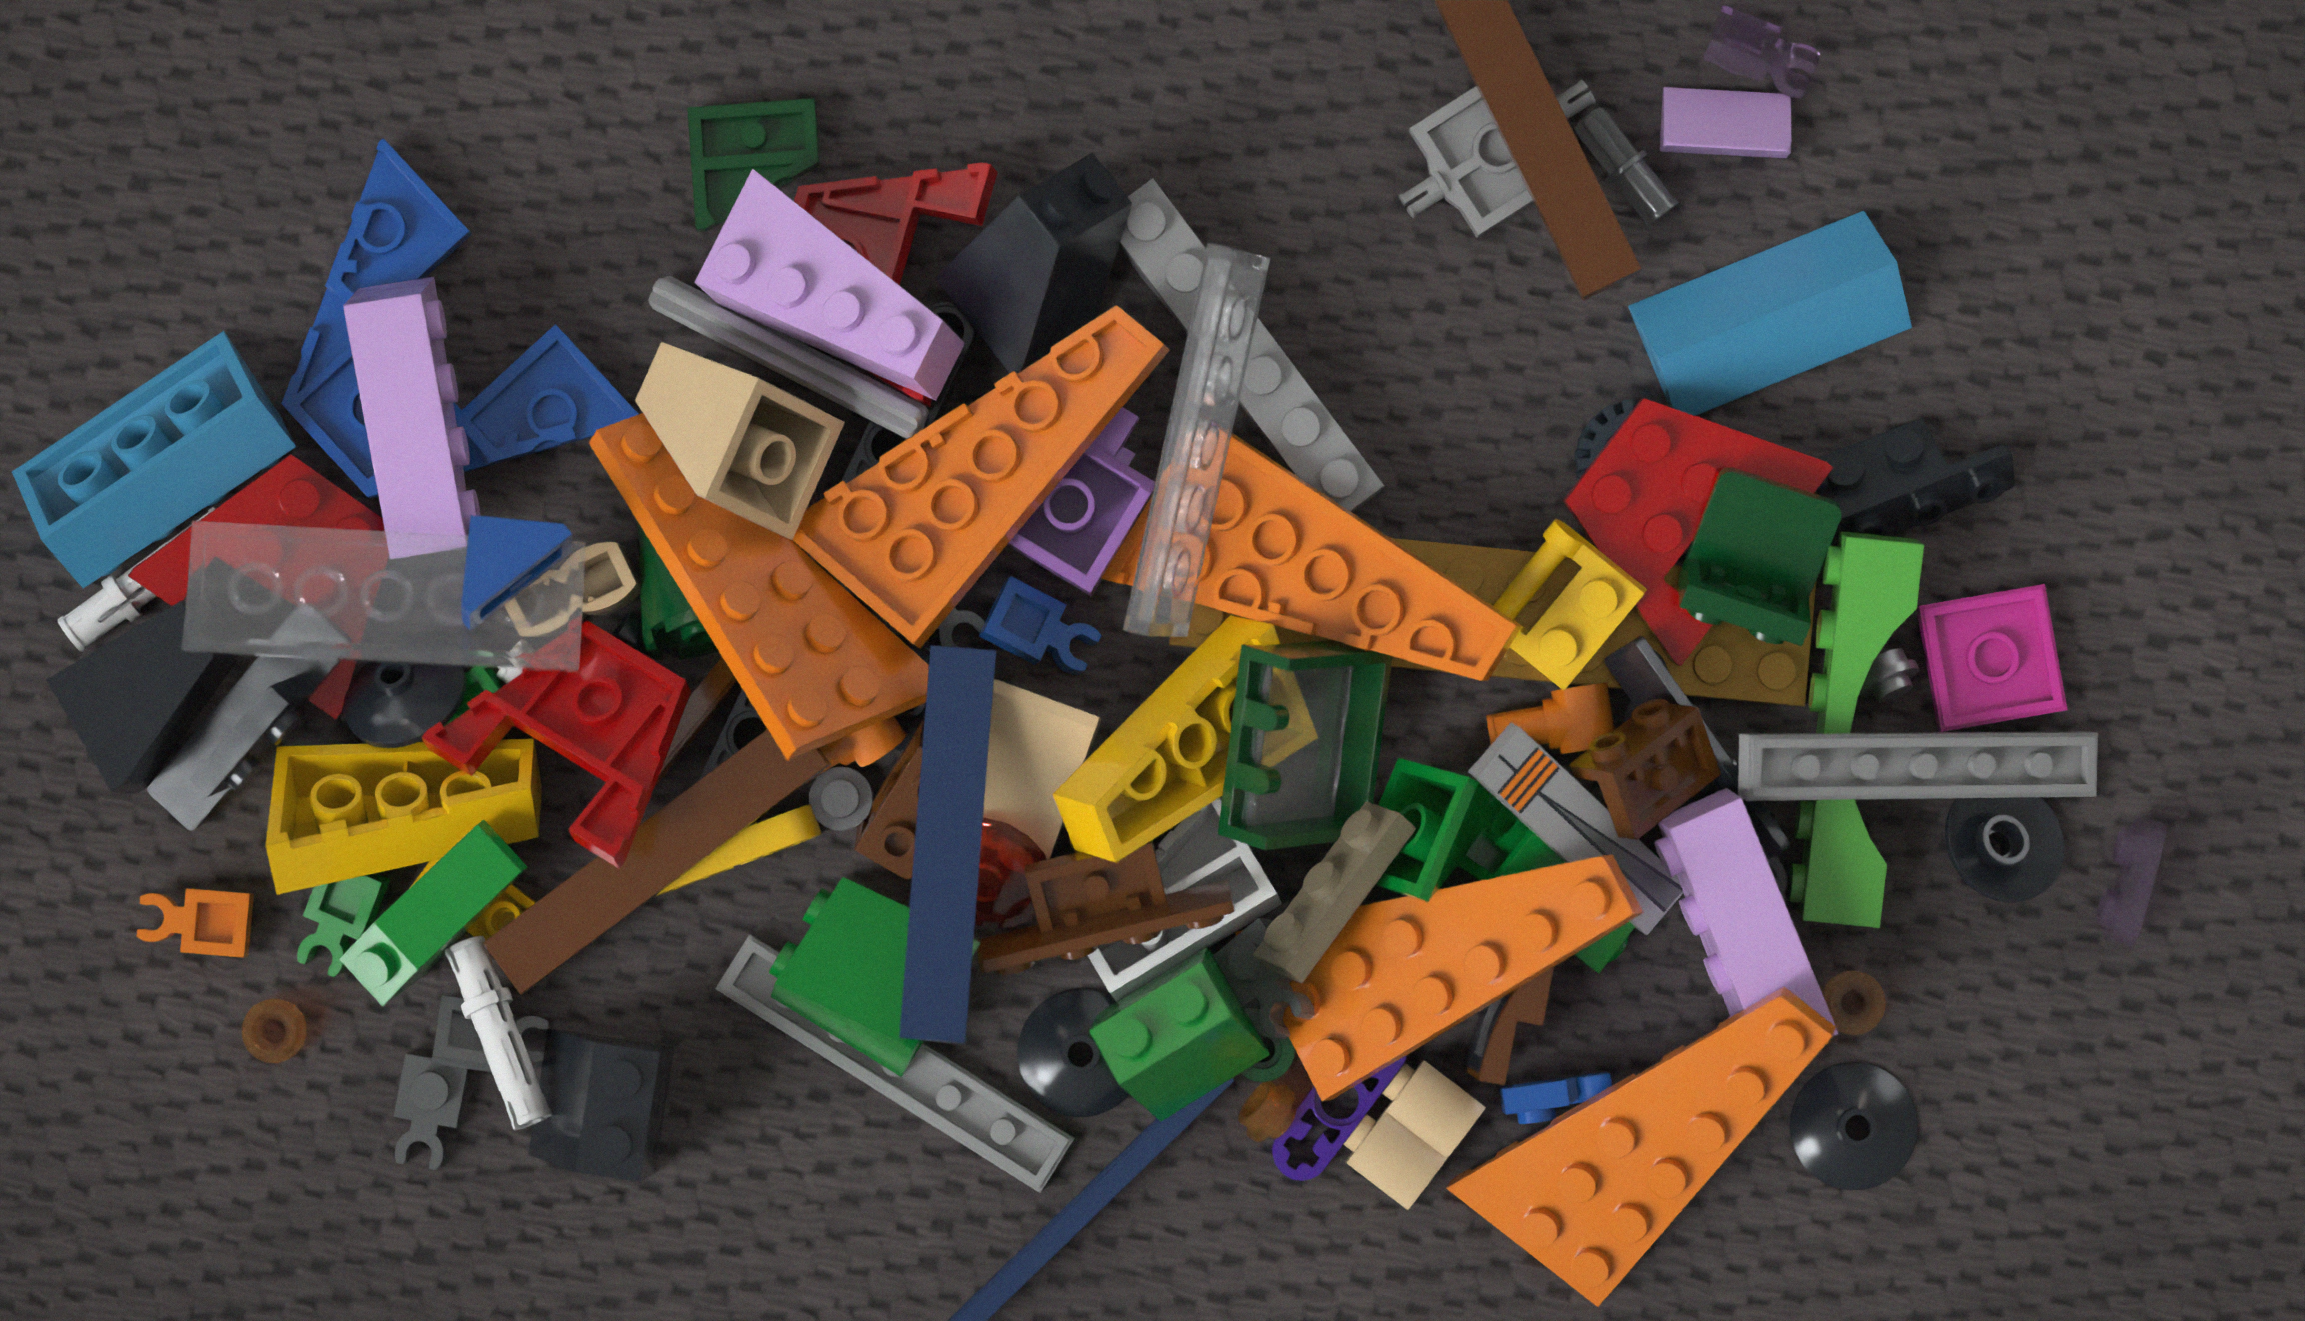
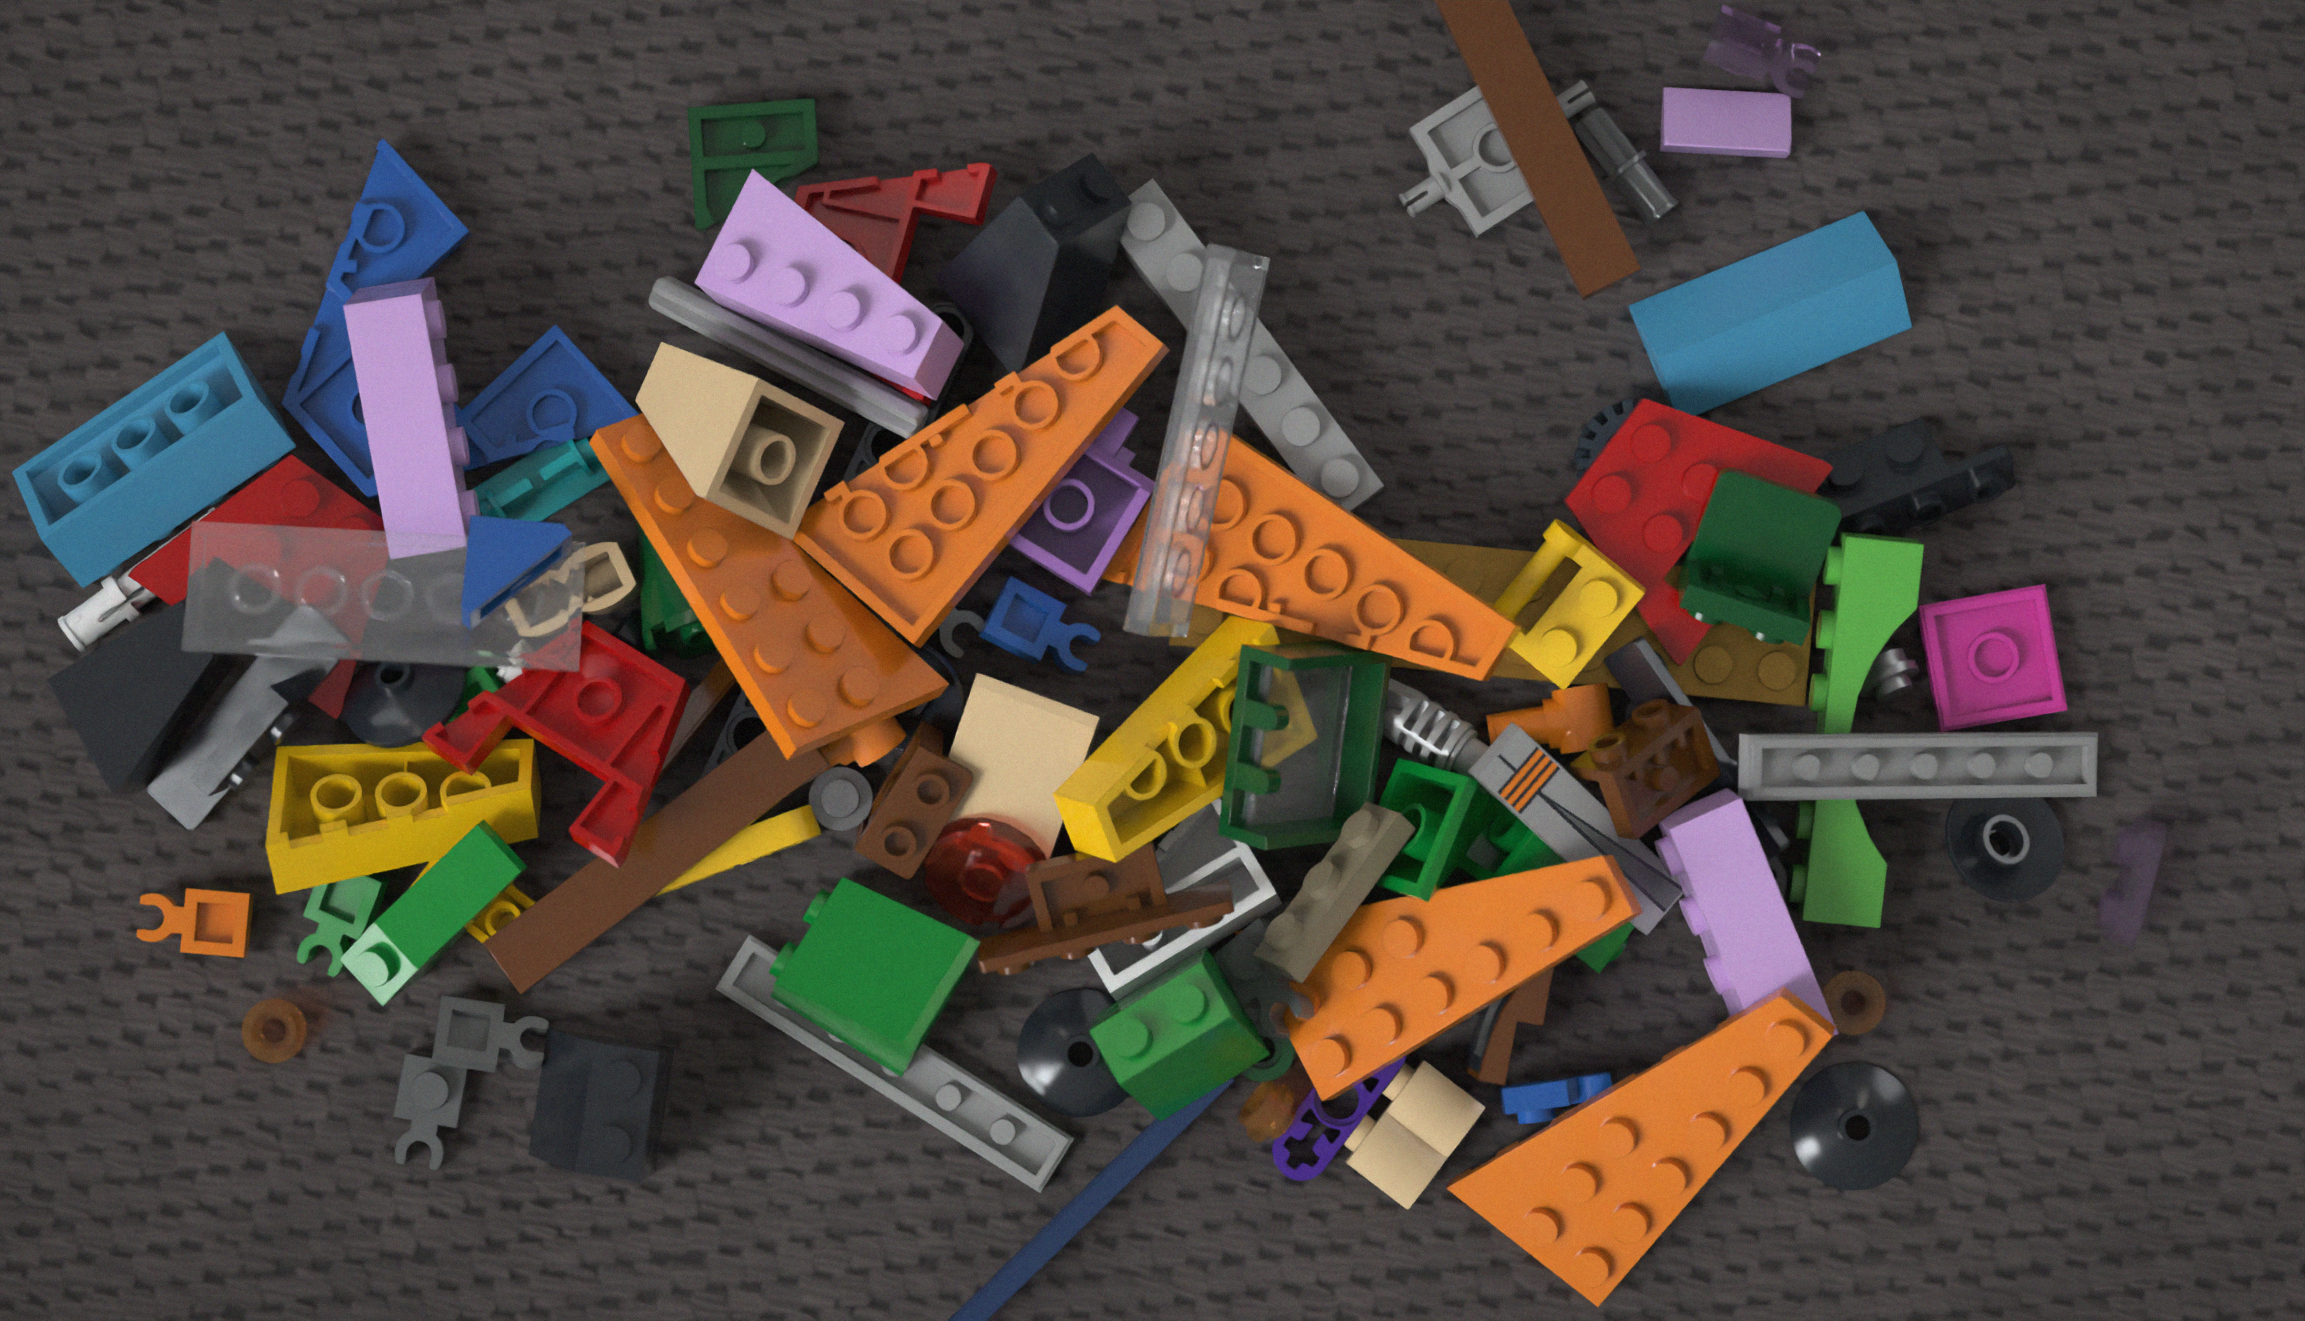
white pin [445,936,552,1130] -> none
dark blue tile [899,646,996,1043] -> none
none -> teal hinge [472,437,612,522]
none -> light grey hinge [1382,678,1498,800]

